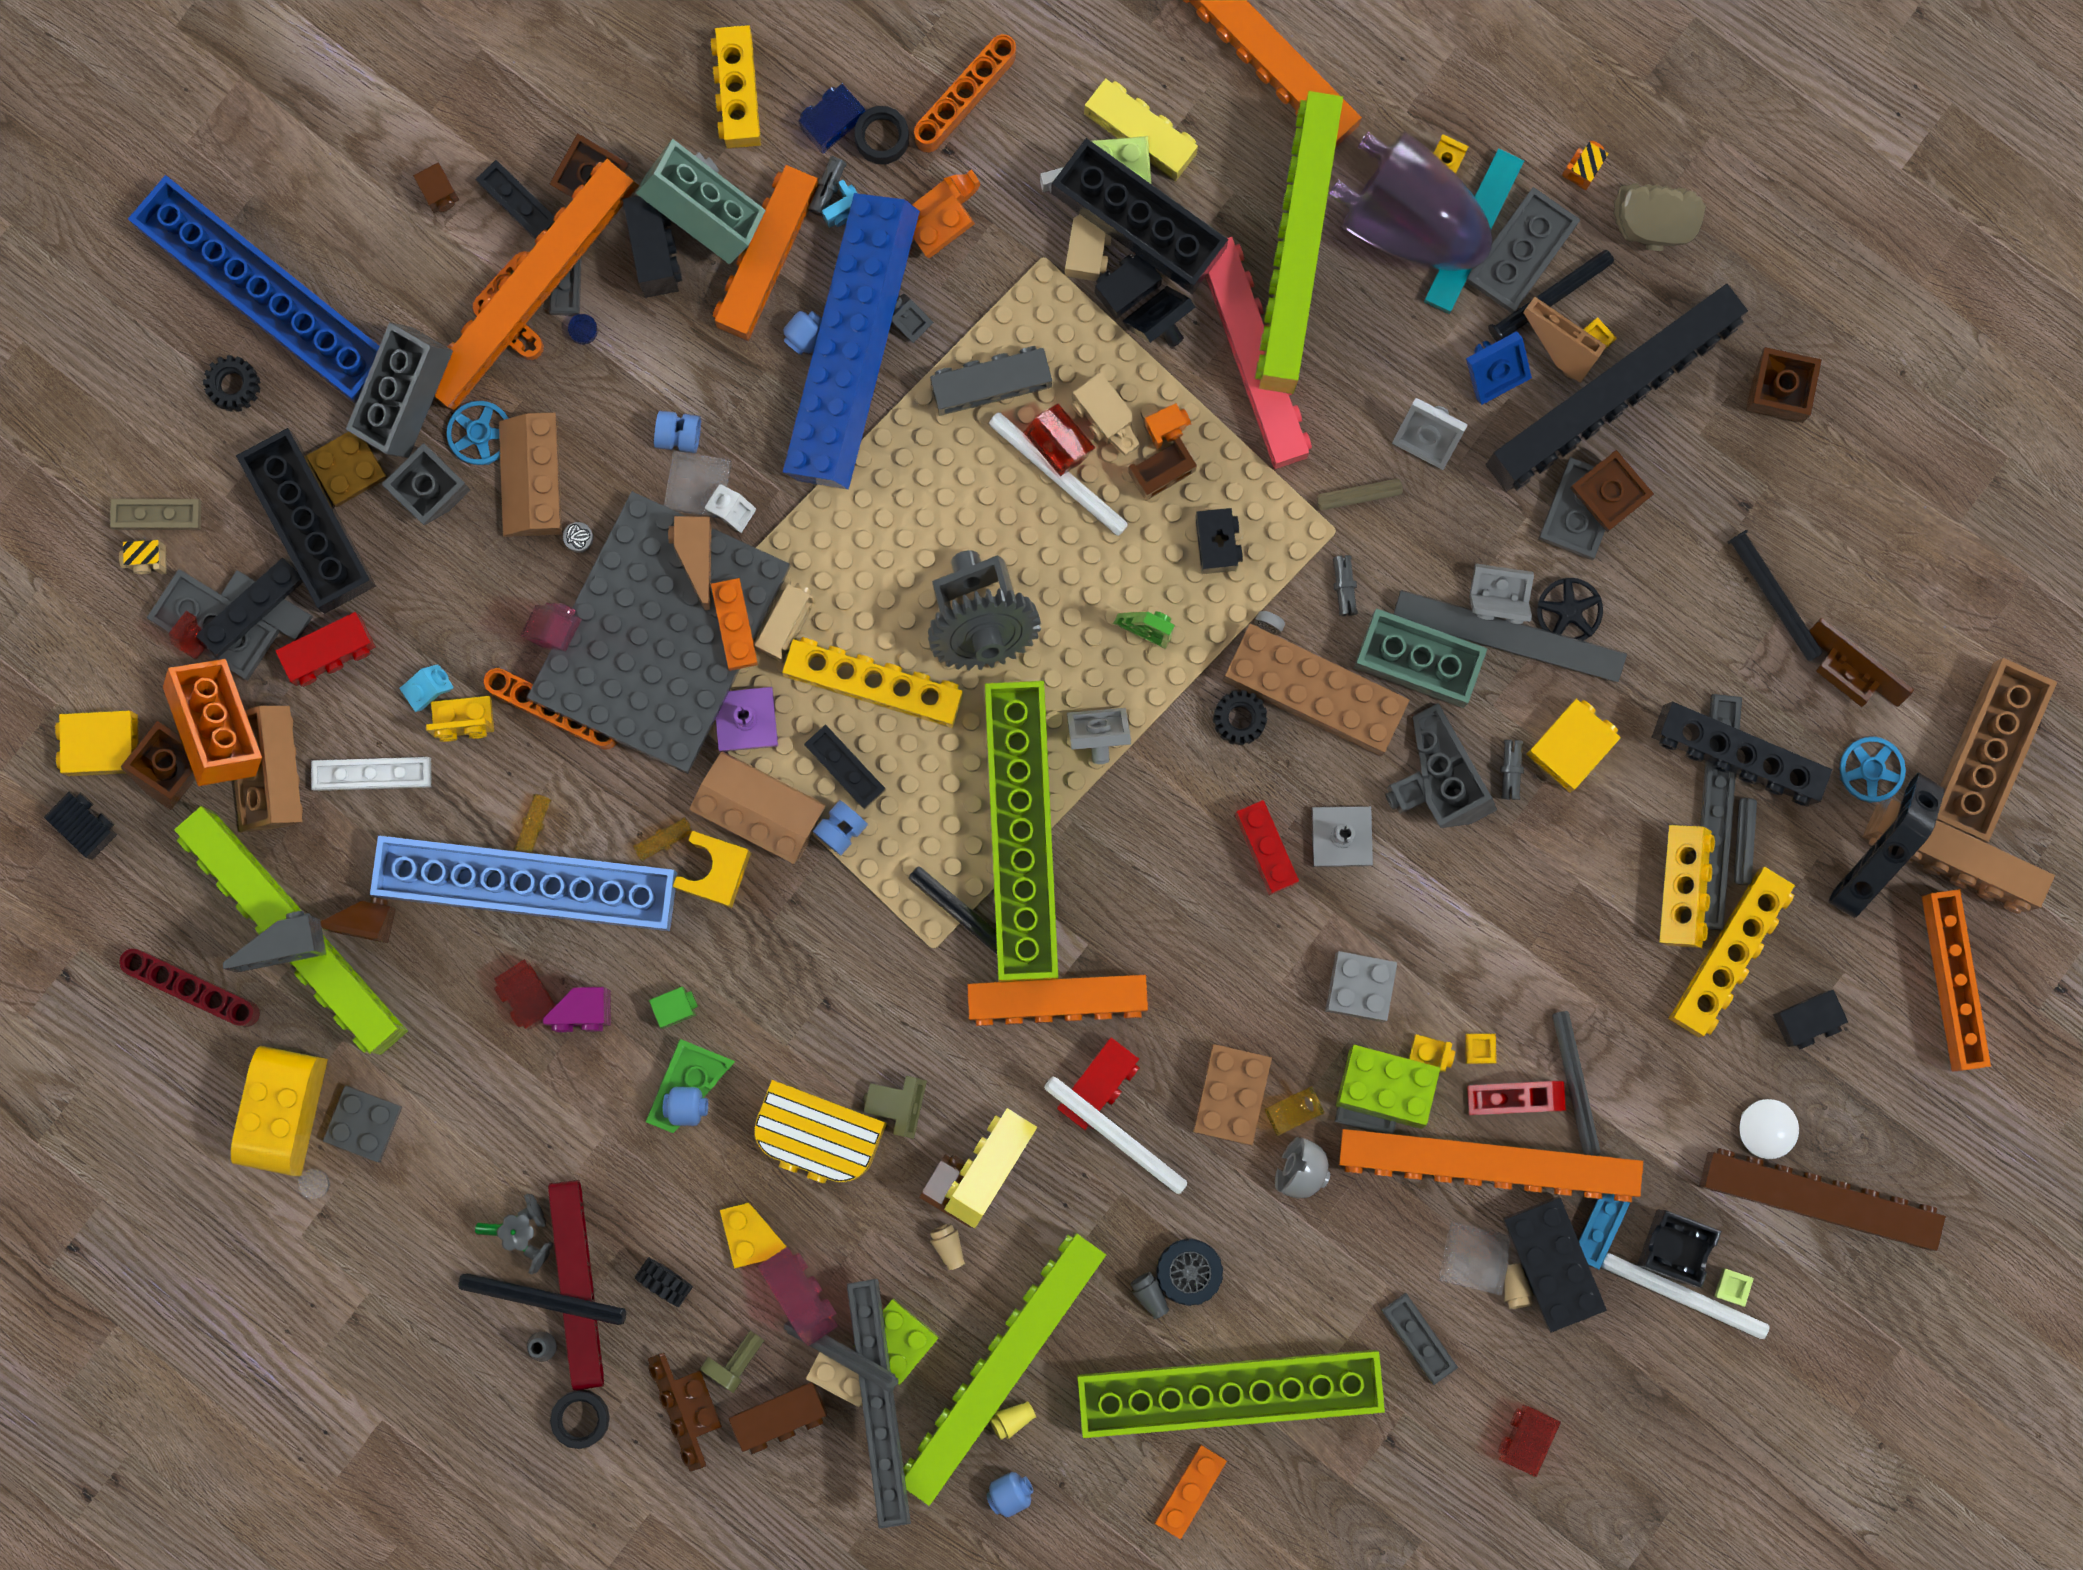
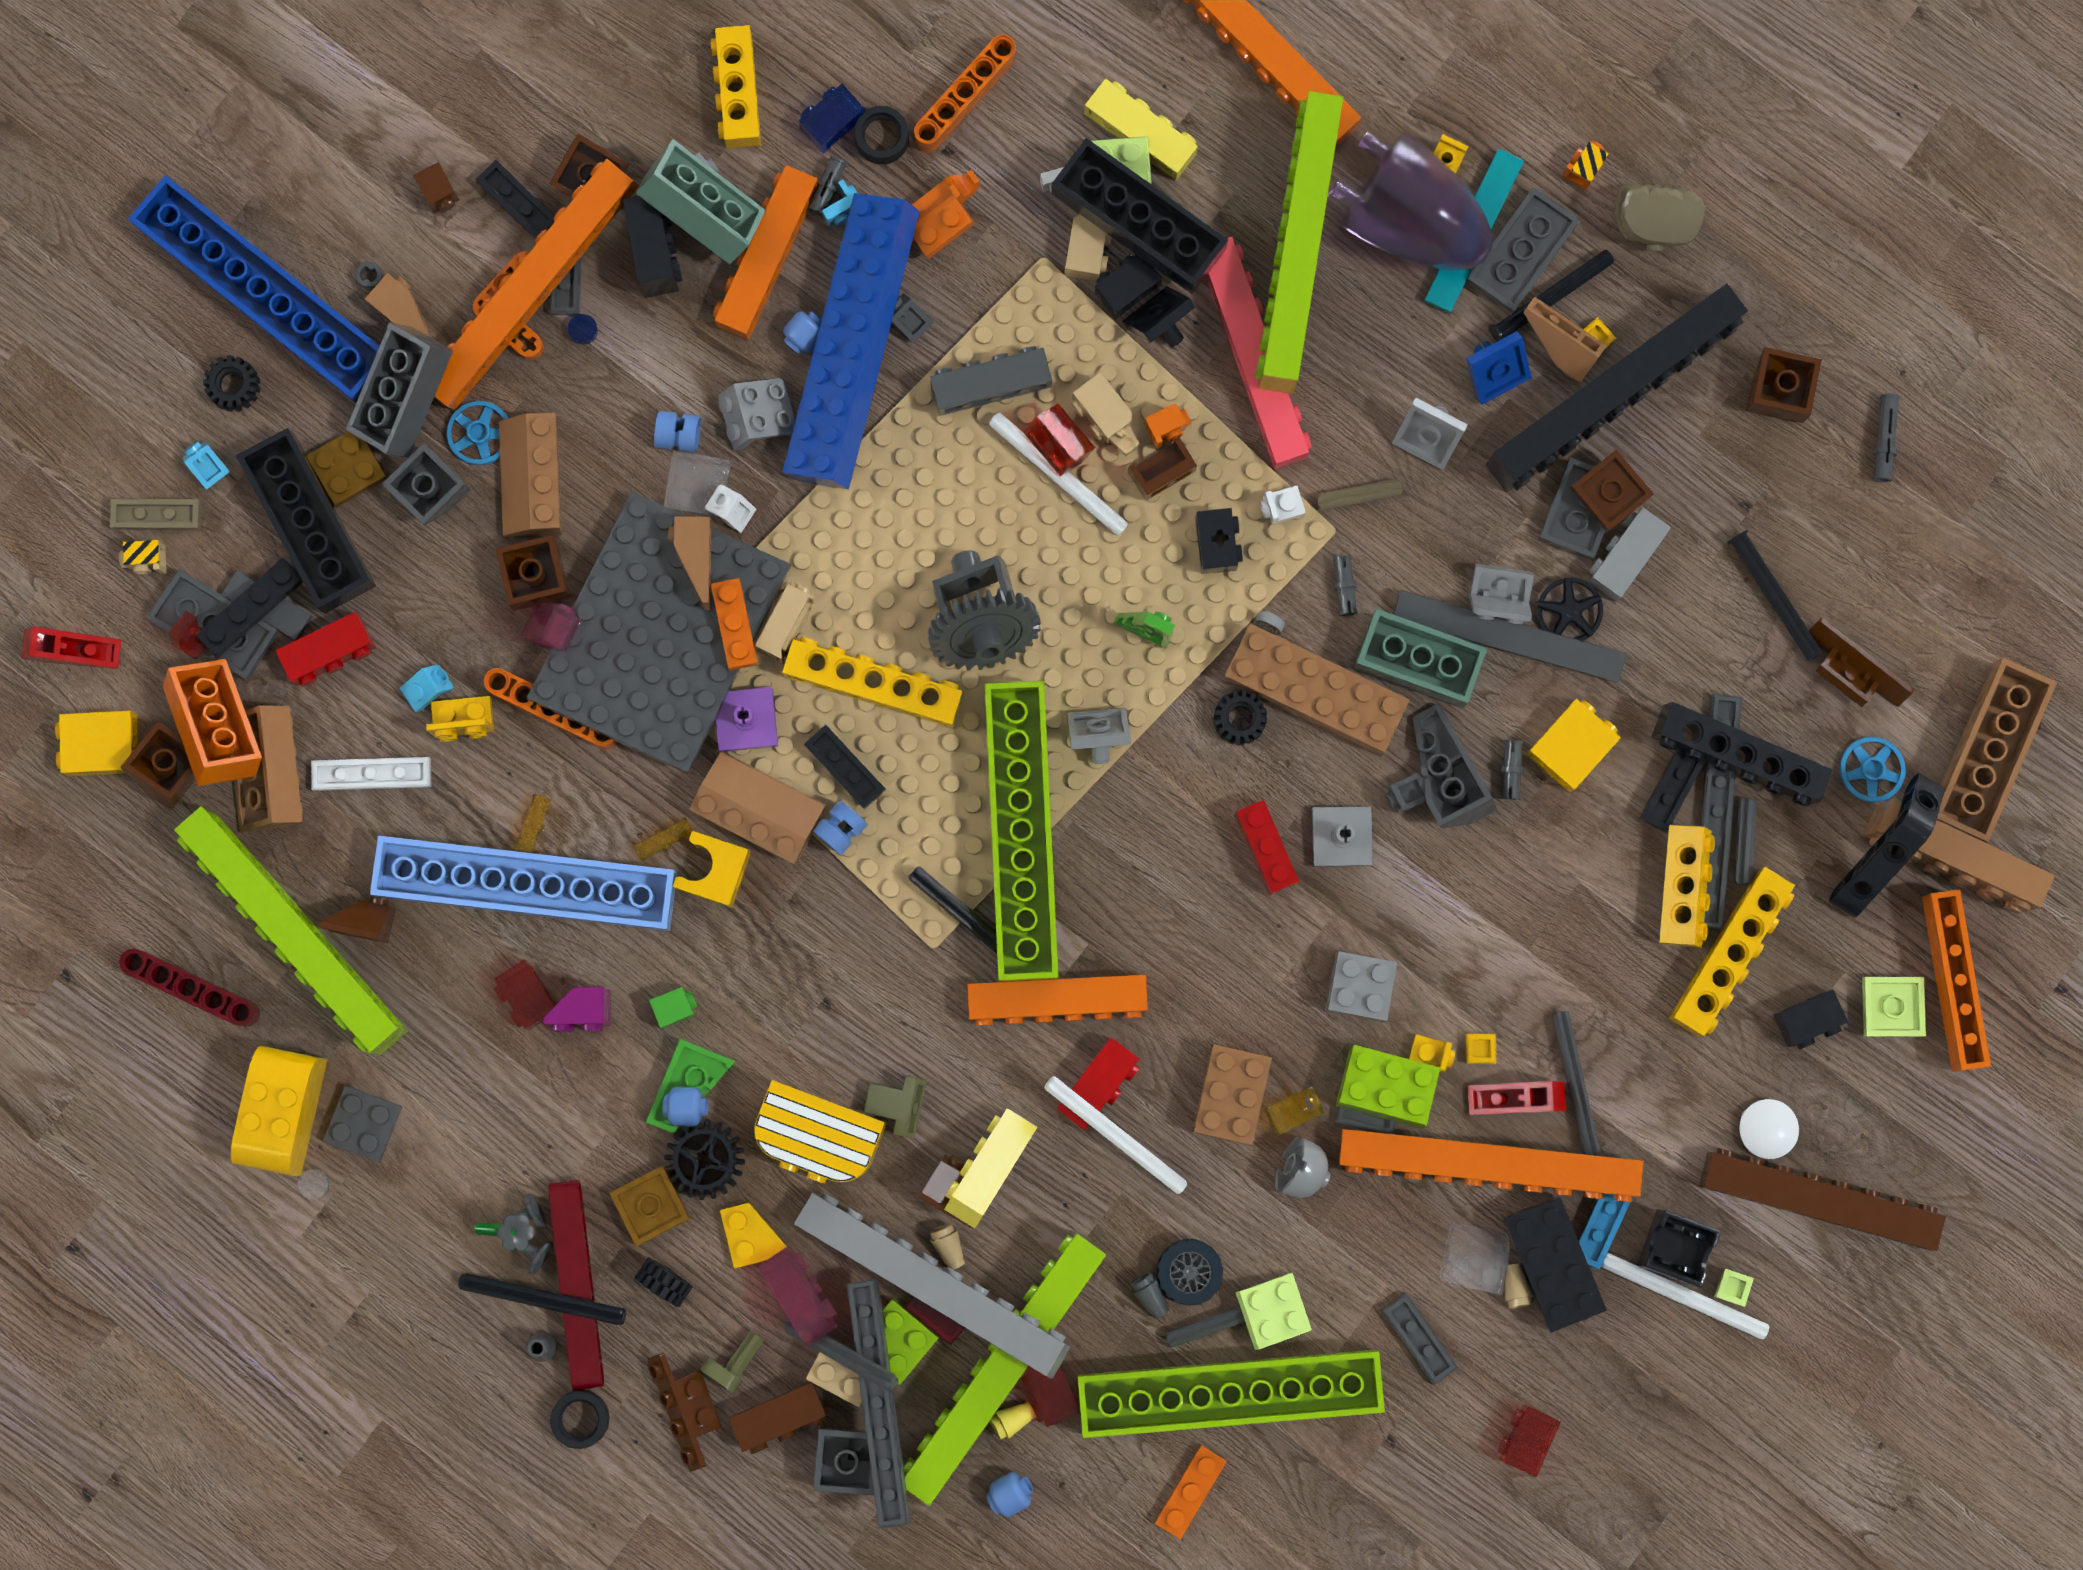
black brick [44,792,117,860] -> none
dark grey slope [222,911,327,973] -> none
tile [563,522,593,553] -> none
none -> red slope [21,626,121,669]
none -> medium azure bracket [182,441,230,490]
none -> dark grey bush [356,262,384,290]
none -> medium nougat slope [365,273,431,338]
none -> reddish brown slope [495,535,571,611]
none -> pearl gold plate [609,1165,691,1247]
none -> black gear [664,1119,745,1200]
none -> light grey bracket [718,378,795,450]
none -> light grey brick [794,1193,1071,1379]
none -> dark grey slope [813,1426,874,1496]
none -> dark red tile [905,1296,966,1345]
none -> clear red brick [1021,1365,1080,1427]
none -> dark grey axle [1165,1306,1245,1348]
none -> yellowish green plate [1236,1273,1312,1350]
none -> white bracket [1260,486,1306,525]
none -> light grey brick [1588,507,1671,602]
none -> black plate [1639,748,1705,833]
none -> yellowish green plate [1862,977,1926,1037]
none -> dark grey pin [1873,393,1900,483]

